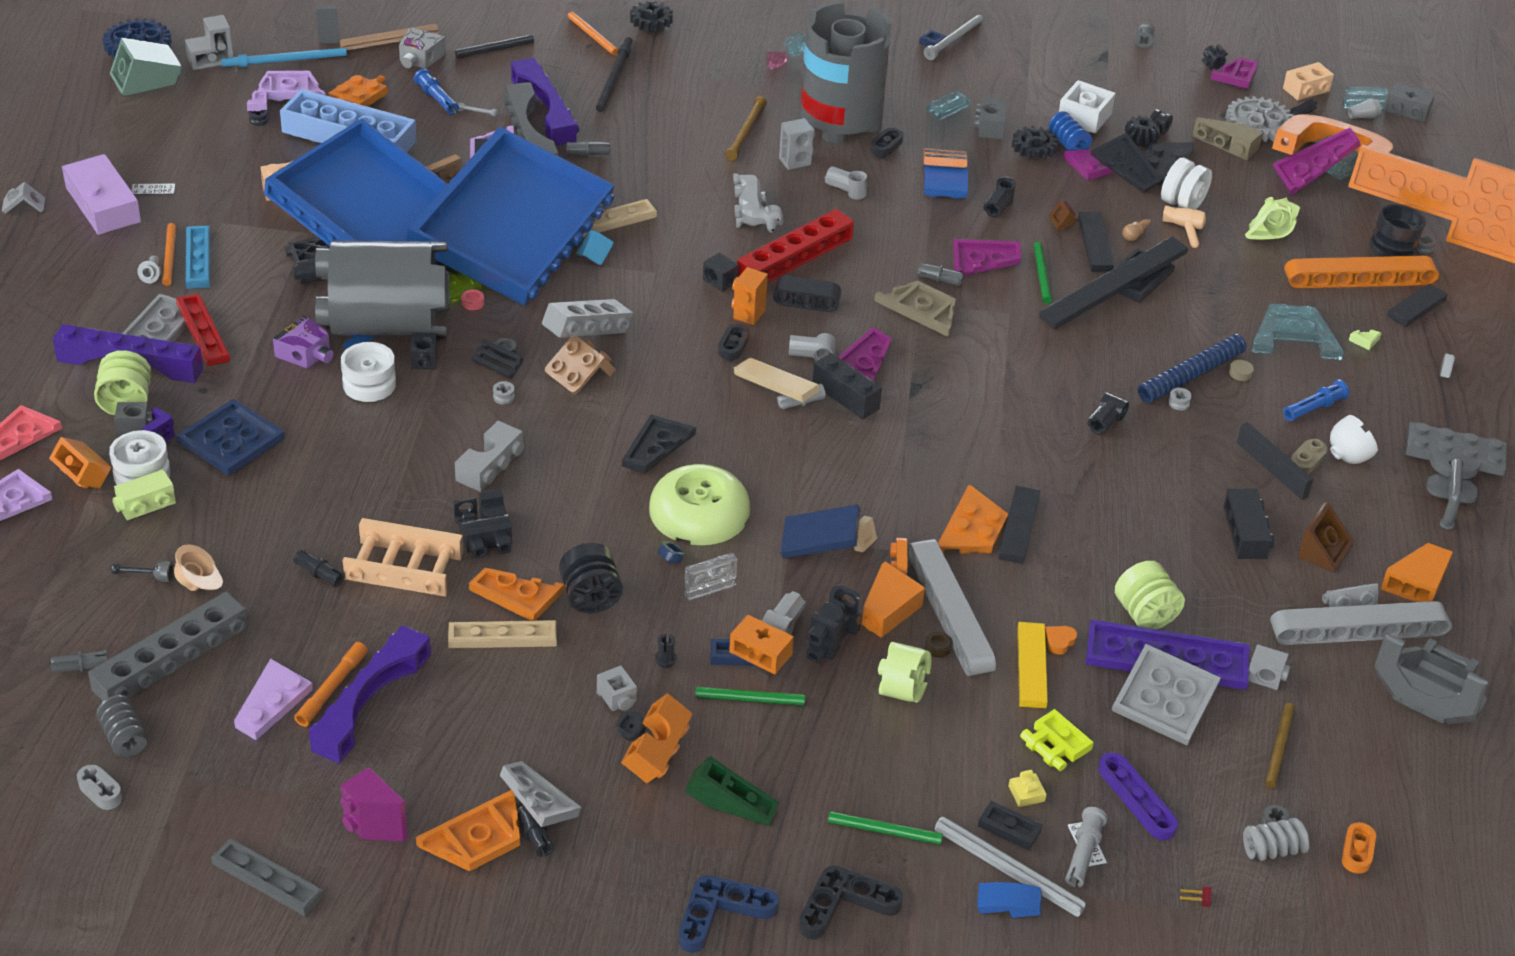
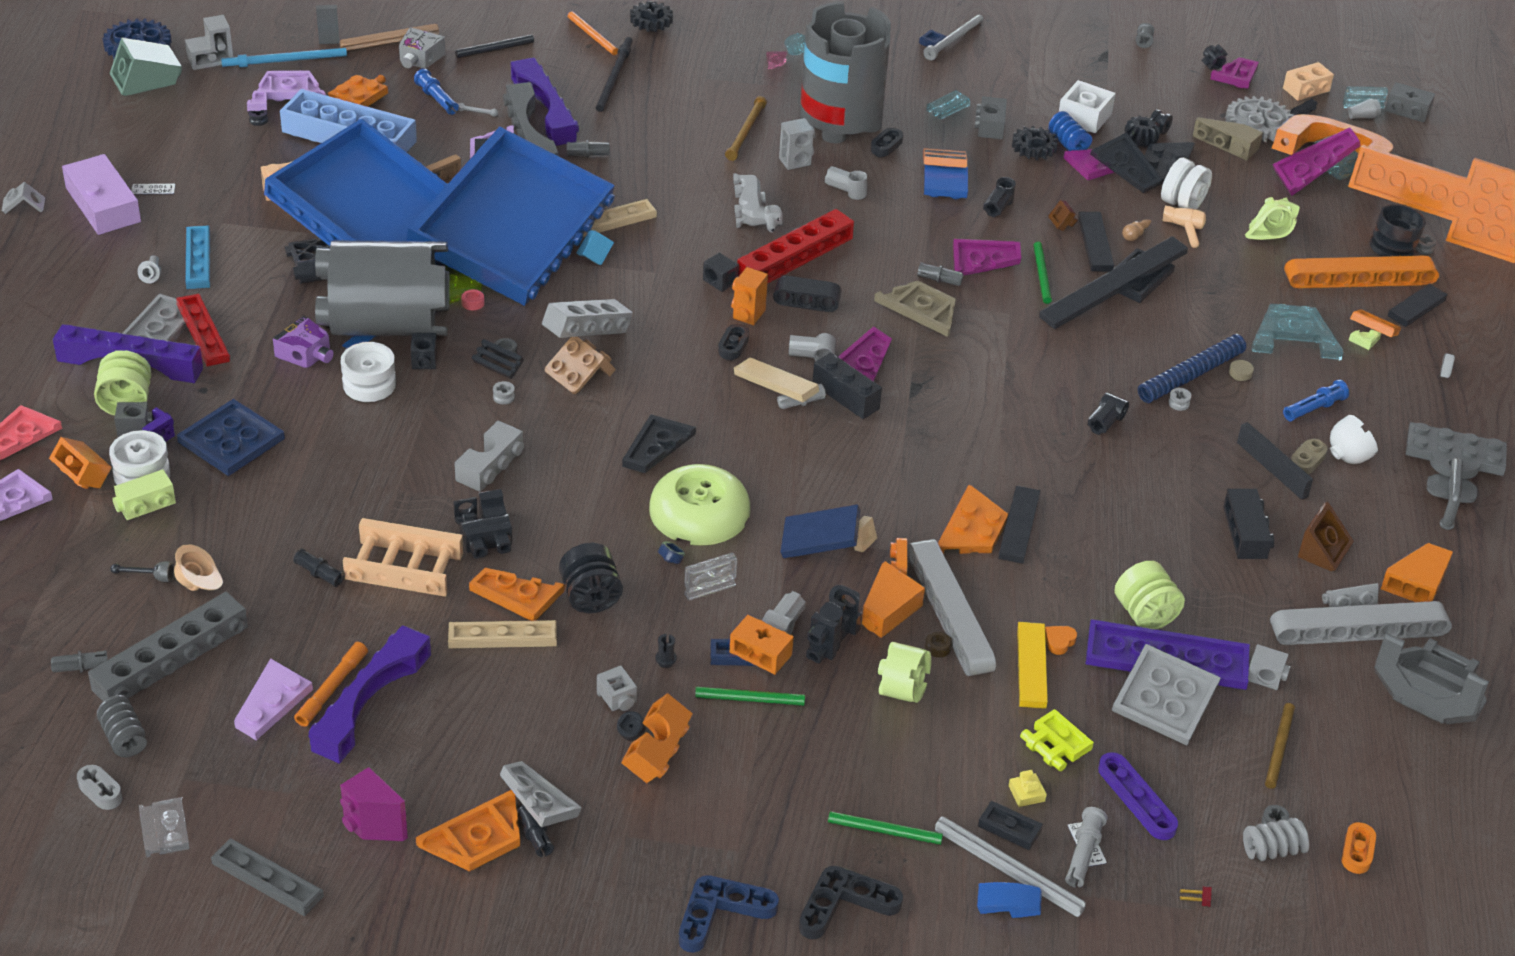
orange bar [162,223,177,286] -> none
dark green slope [684,756,779,826] -> none
none -> clear plate [139,797,190,857]
none -> orange tile [1350,309,1401,338]

